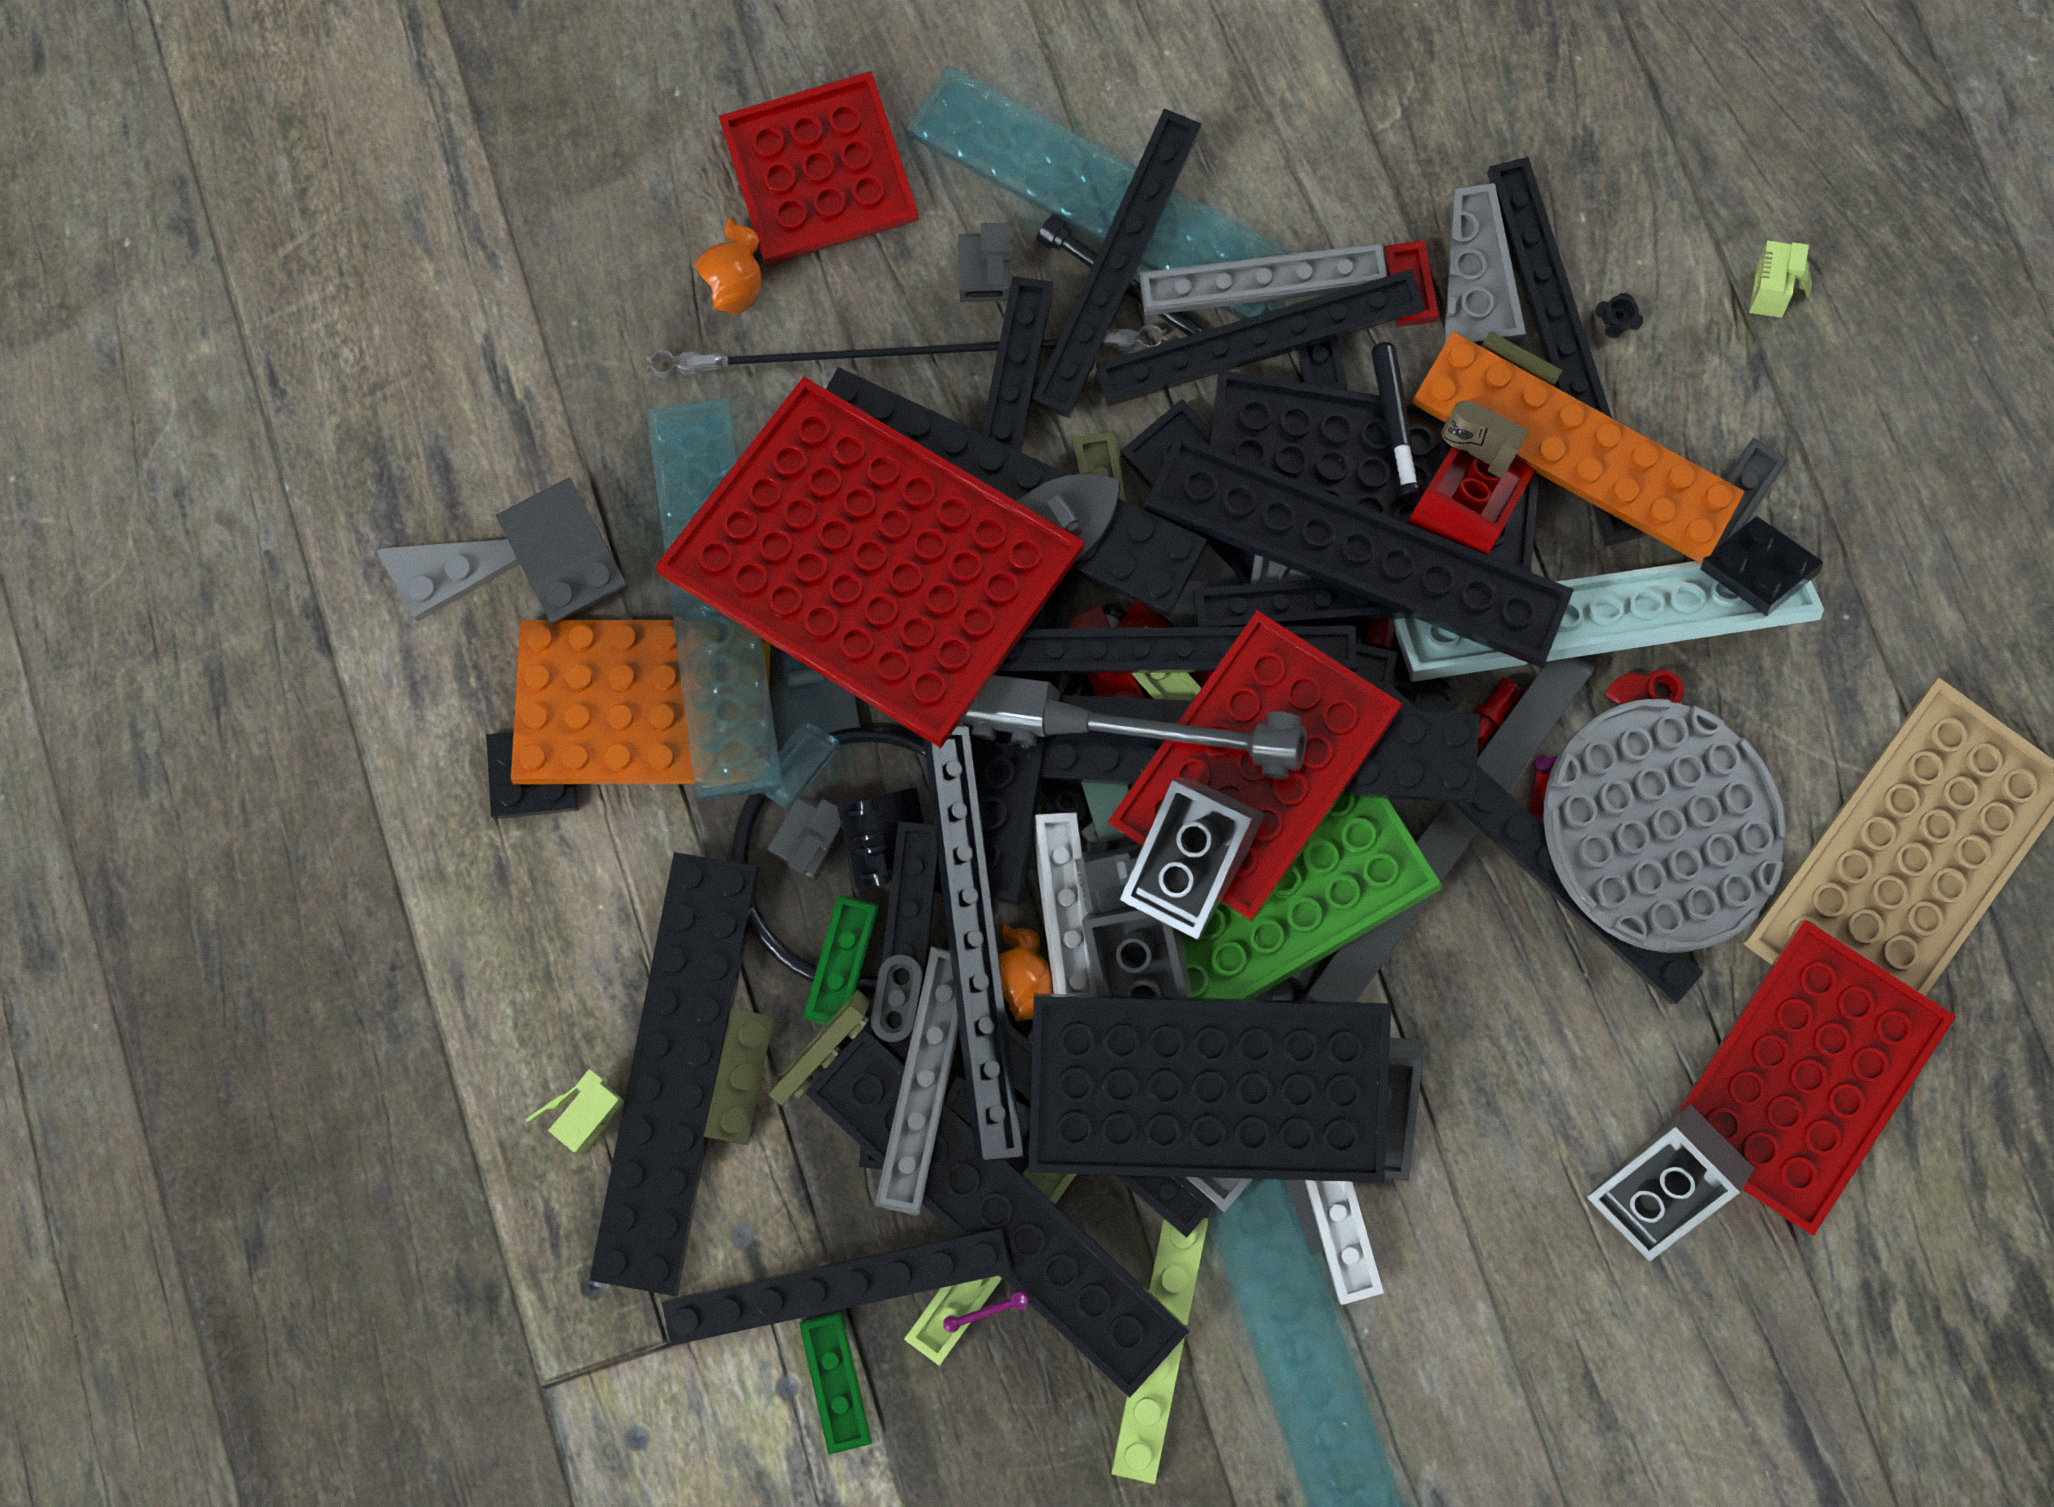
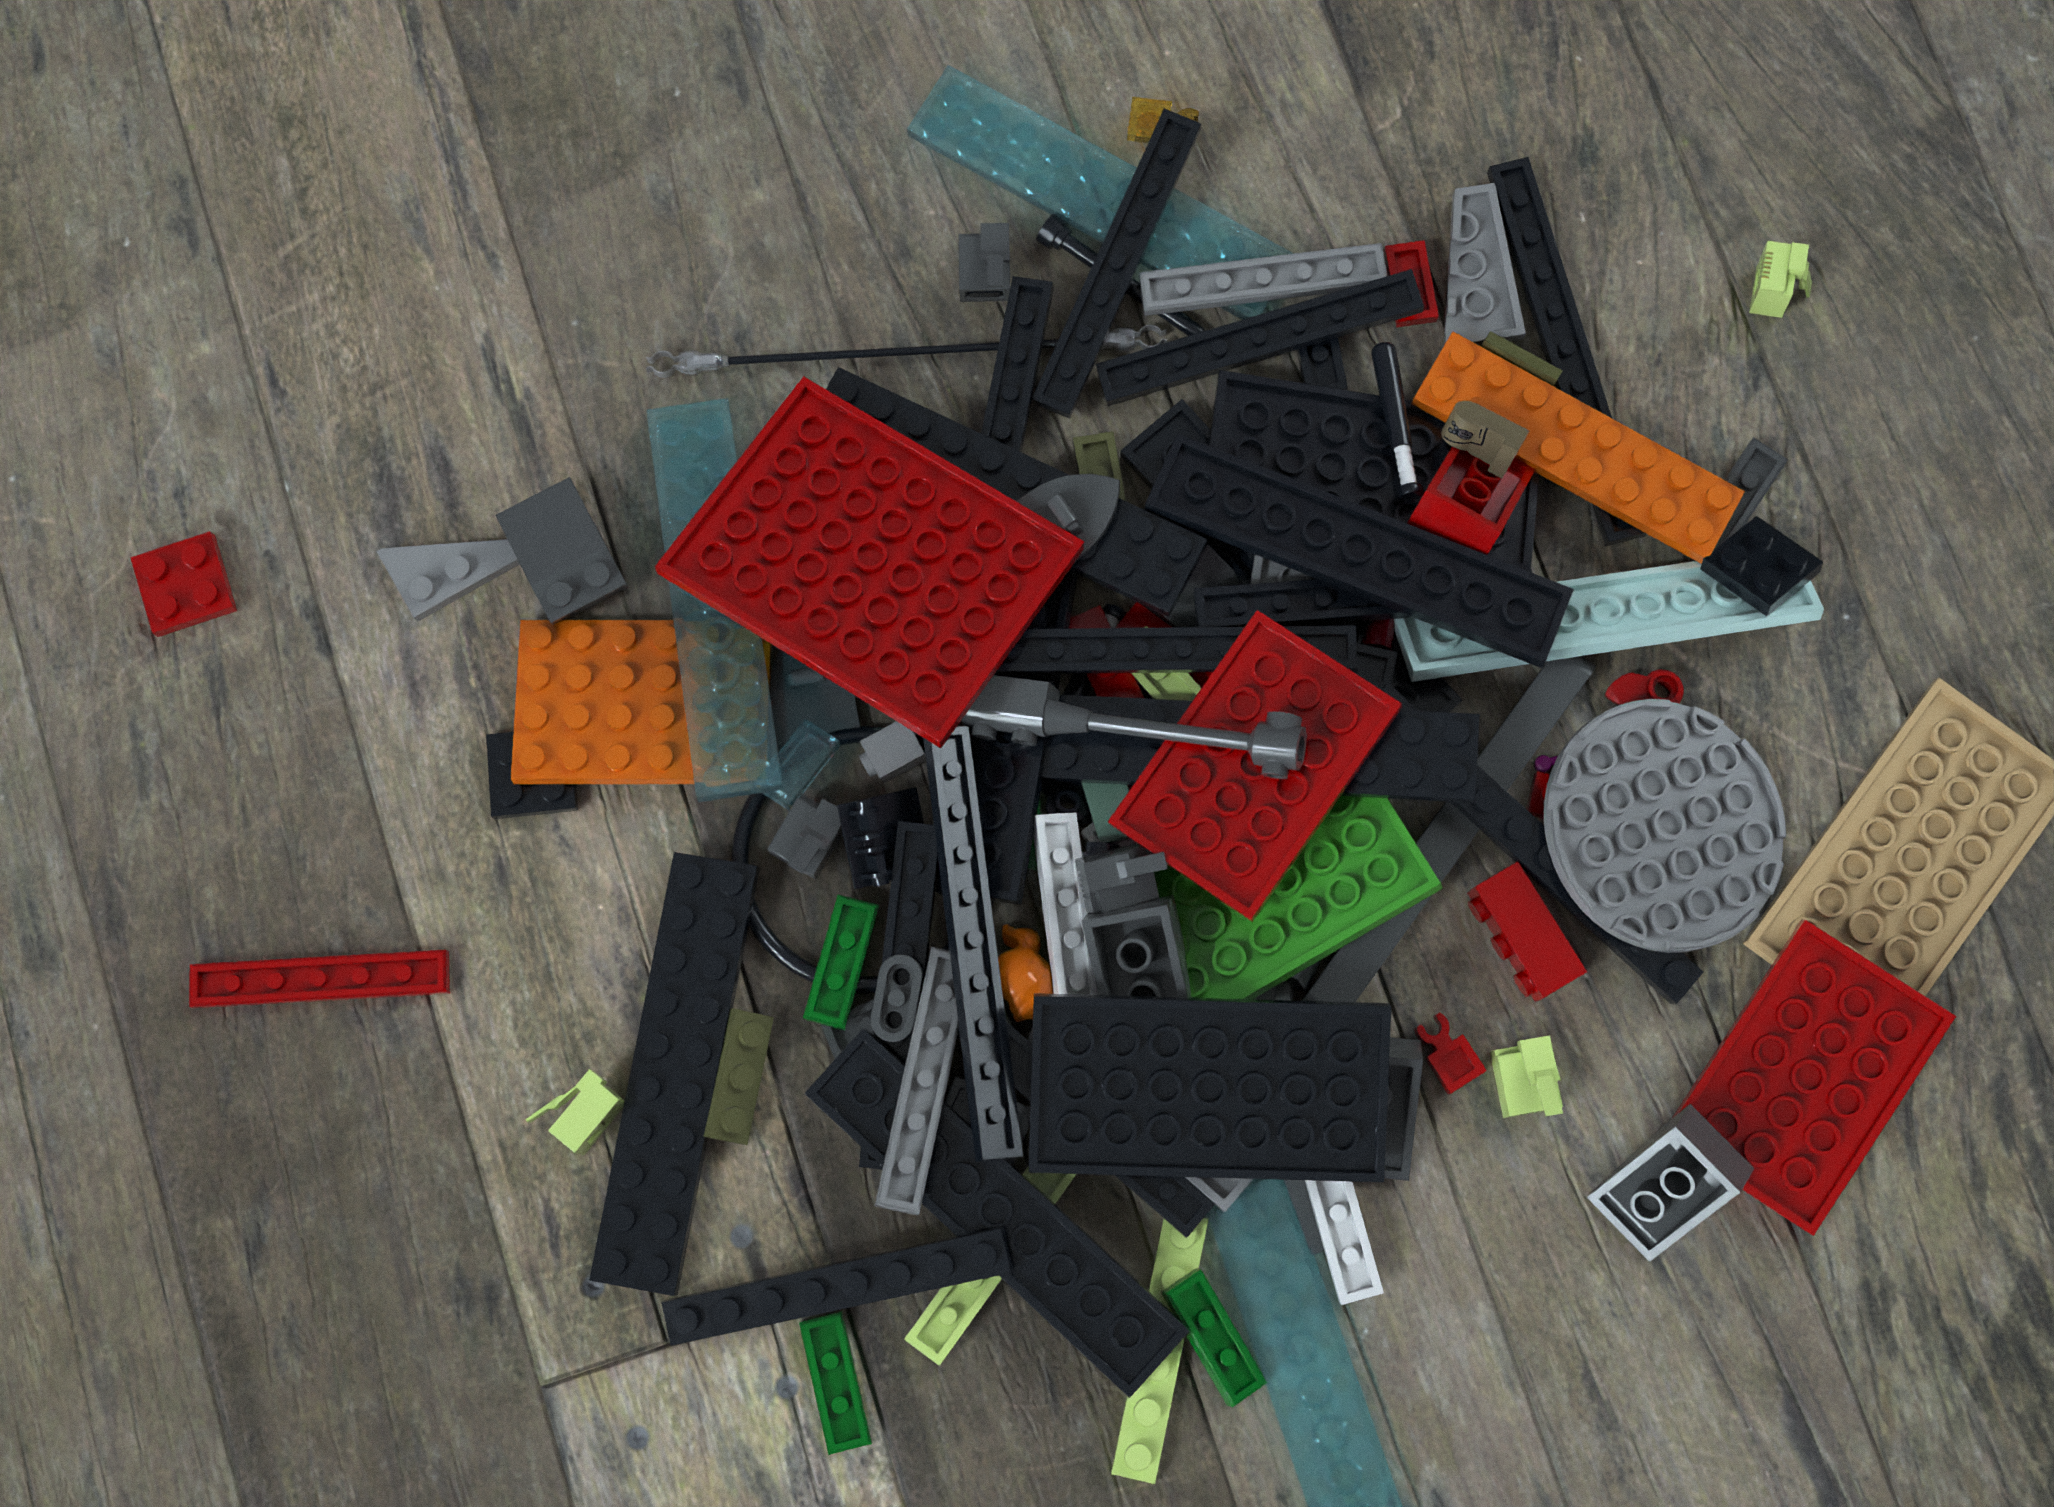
orange hair [694,218,762,315] -> none
red plate [718,71,919,266] -> none
olive plate [768,989,871,1106] -> none
magenta hinge [943,1290,1030,1333] -> none
dark grey slope [1120,776,1265,940] -> none
red pin [1472,678,1523,756] -> none
black plate [1595,293,1643,339] -> none
none -> red plate [130,531,237,637]
none -> red tile [189,950,450,1008]
none -> light grey brick [858,721,926,783]
none -> clear yellow plate [1127,97,1199,143]
none -> green tile [1161,1268,1268,1408]
none -> red plate [1414,1012,1487,1095]
none -> red brick [1467,861,1587,1002]
none -> yellowish green piece [1490,1035,1563,1118]

